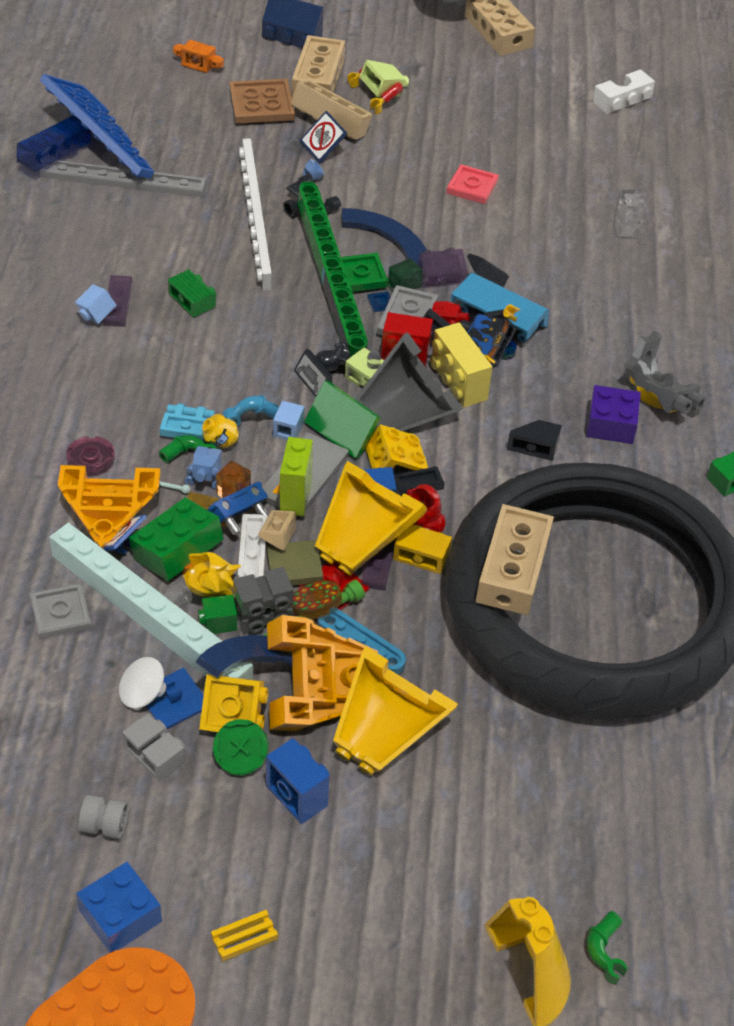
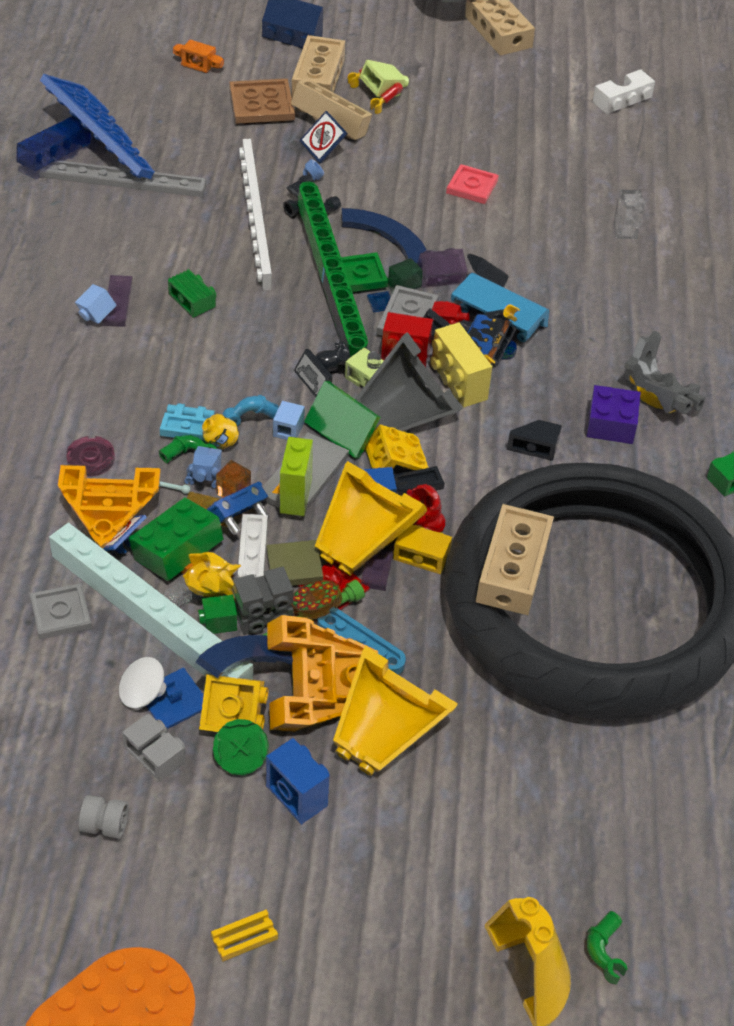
blue brick [76,862,162,953] -> none
tan slope [259,510,296,550] -> none

